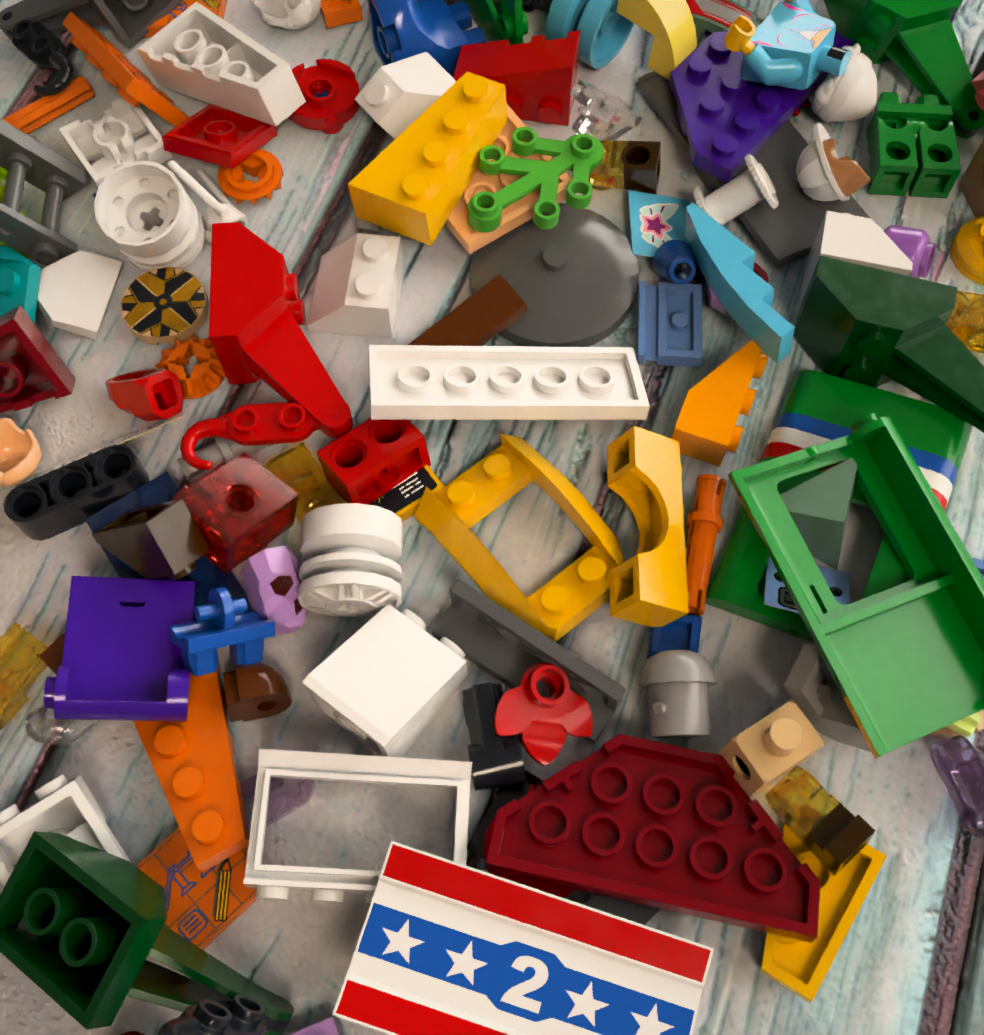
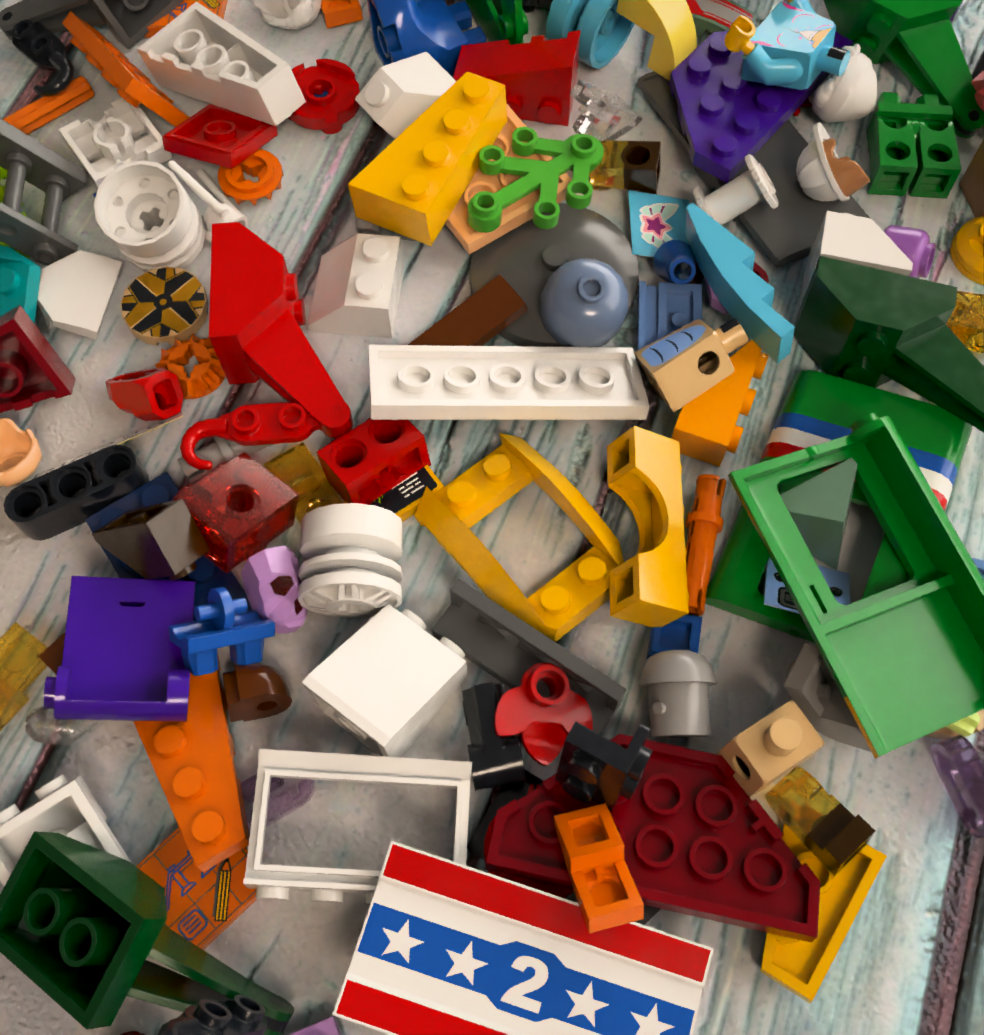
none -> sand blue cylinder [540,258,628,347]
none -> orange slope [554,803,644,933]
none -> black bracket [555,722,653,811]
none -> tan torso [634,318,749,412]

